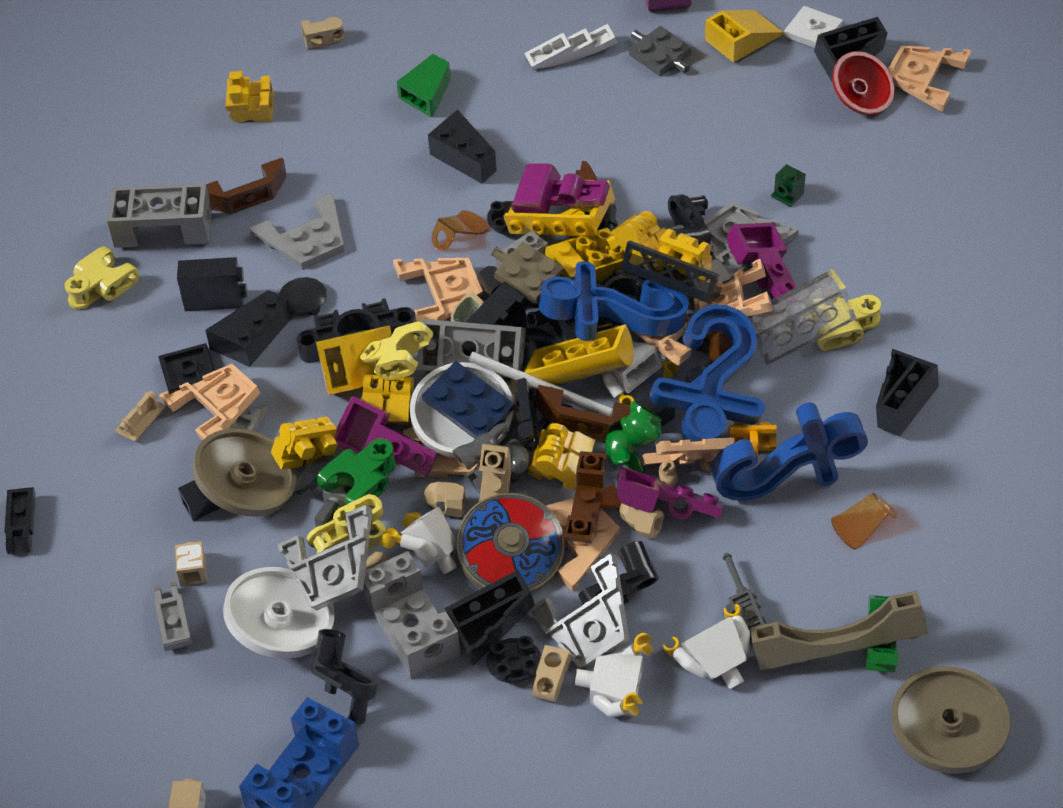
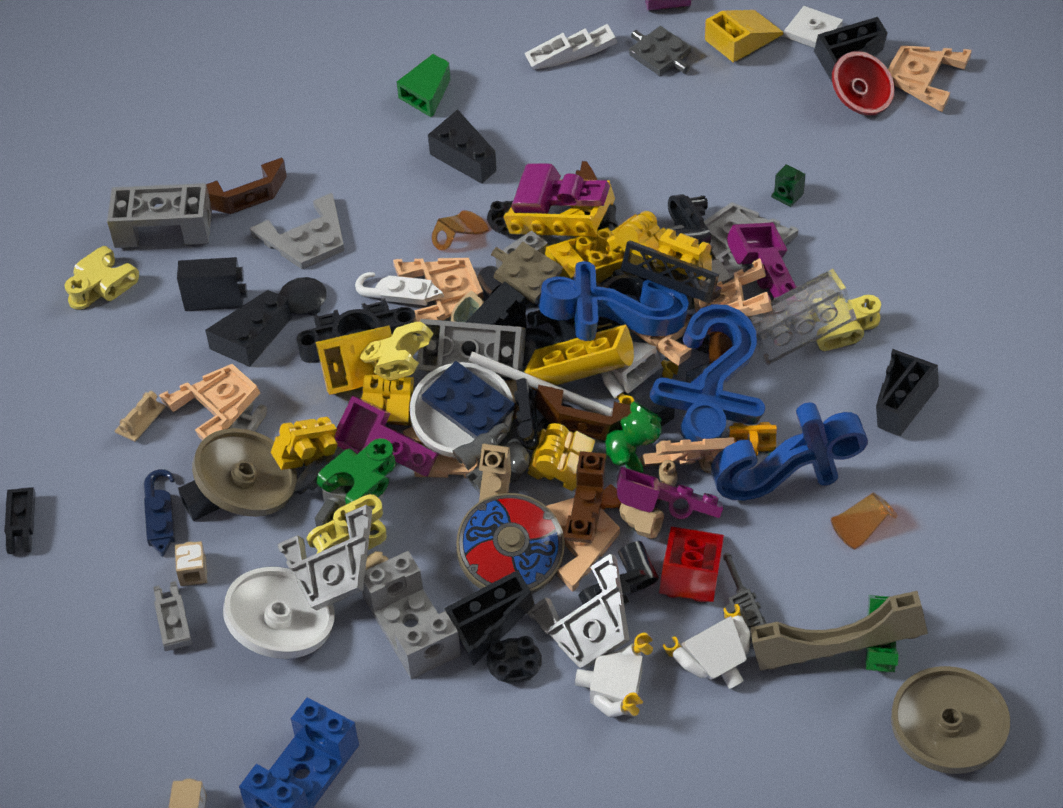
black tile [158,343,215,394] -> none
yellow hips [225,71,274,123] -> none
tan leg [300,17,344,50] -> none
black piece [311,629,378,724] -> none
white torso [379,507,457,574] -> none
tan rock [423,482,466,517] -> none
tan leg [532,645,571,702] -> none
none -> dark blue plate [144,469,175,557]
none -> white plate [355,272,444,305]
none -> red slope [659,526,724,602]

